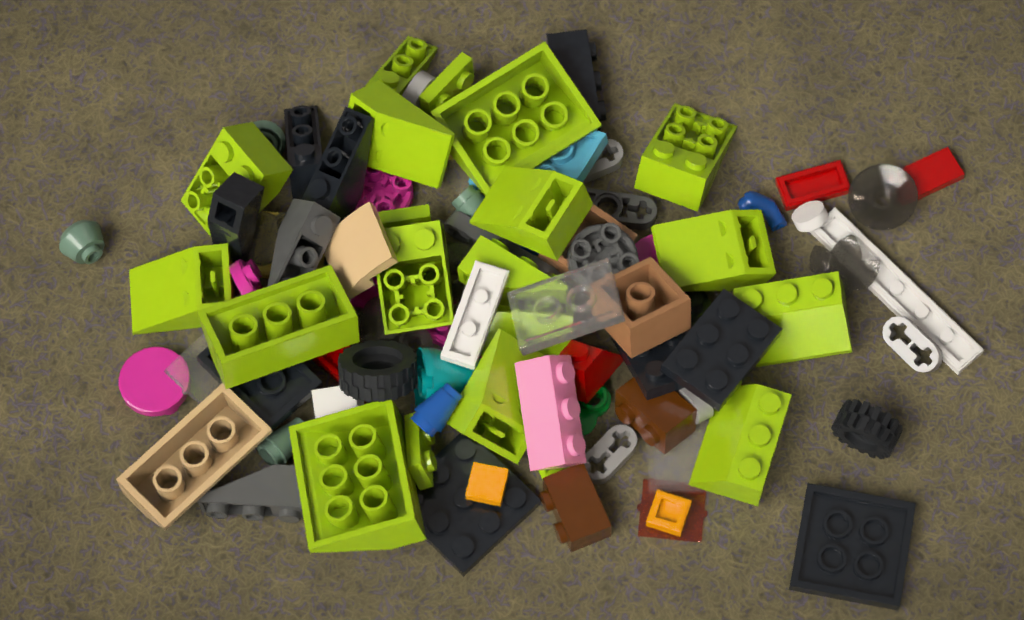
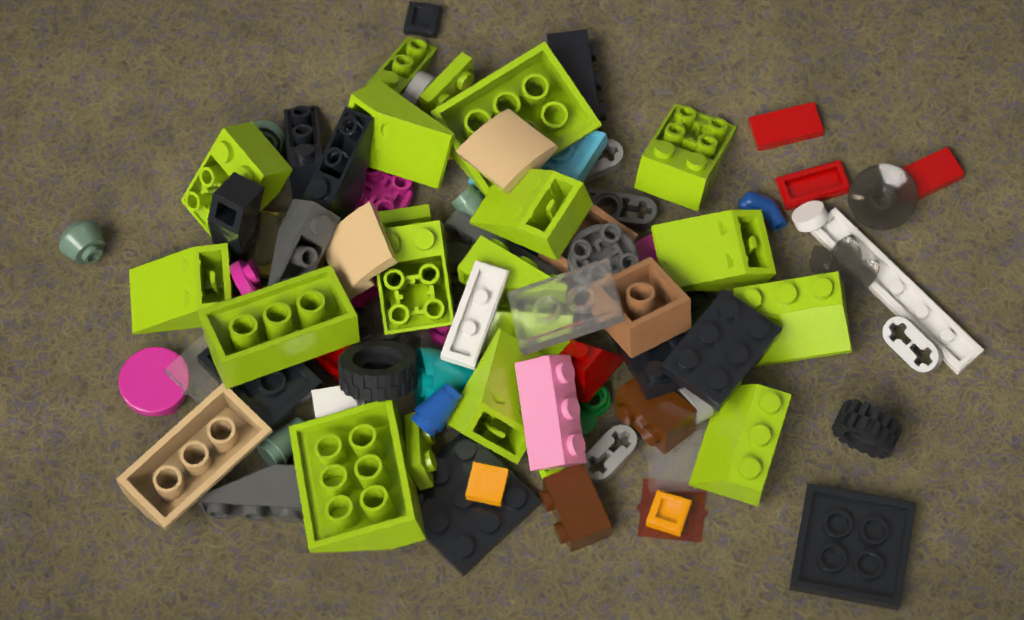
none -> black tile [403,1,443,39]
none -> tan slope [456,109,558,194]
none -> red tile [748,102,824,152]

